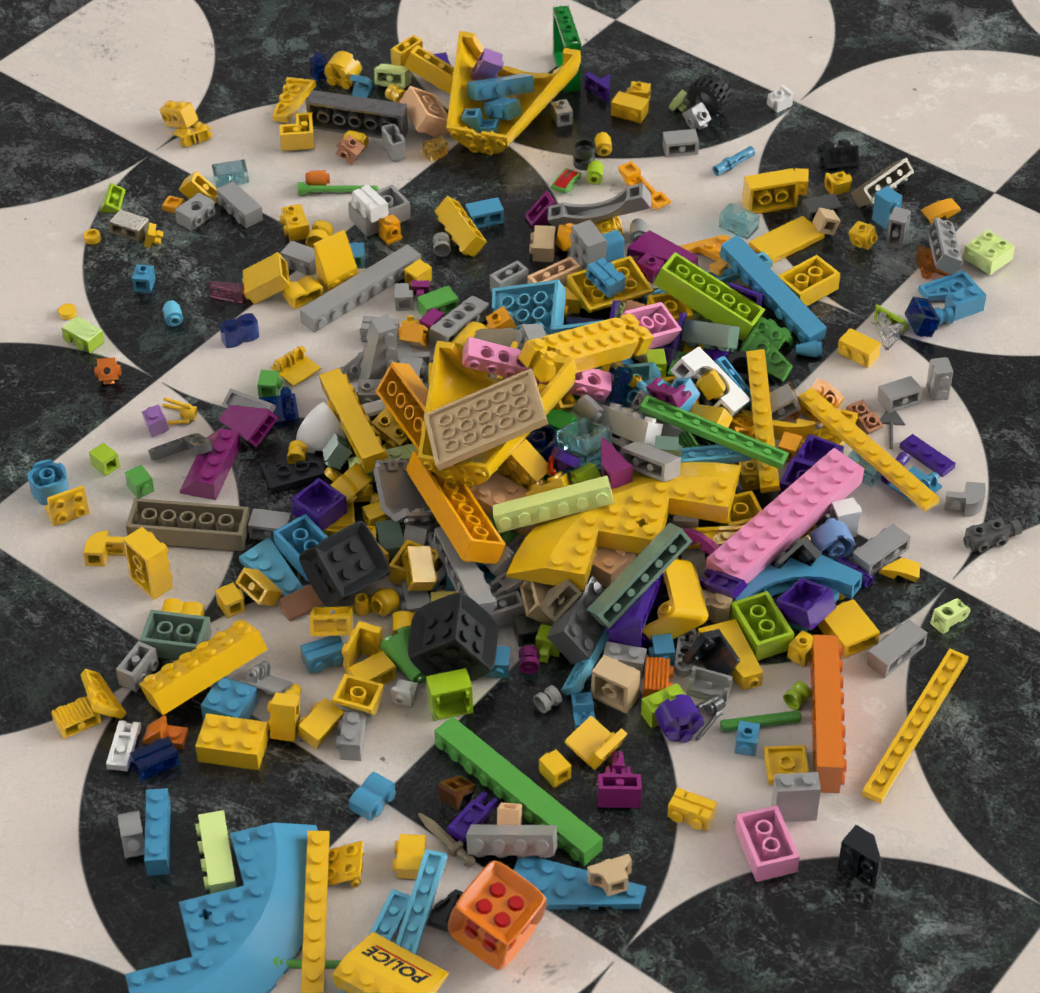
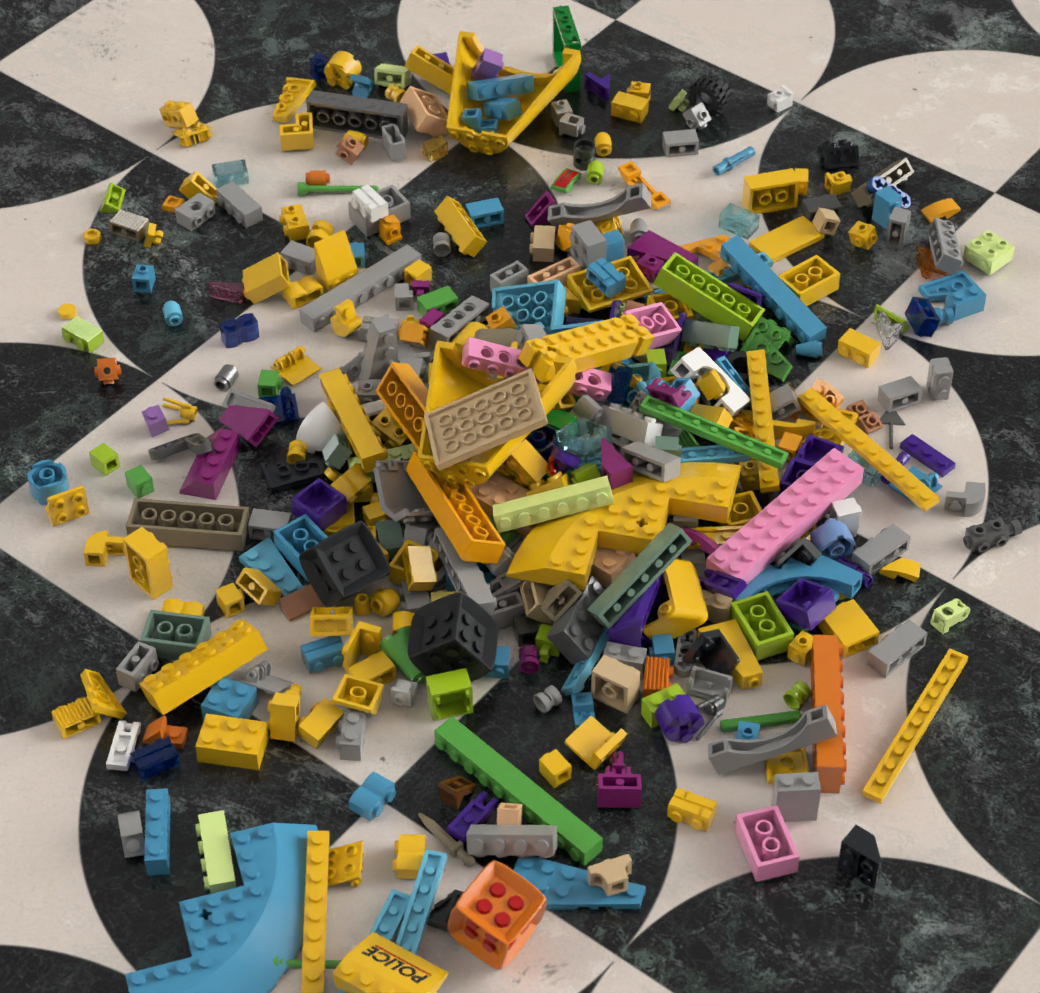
yellow brick [390,34,423,66] -> none
none -> flat silver brick [214,364,239,391]
none -> yellow brick [330,299,362,337]
none -> light grey brick [559,112,586,137]
none -> light grey arch [708,704,837,775]
none -> beam [867,176,911,209]

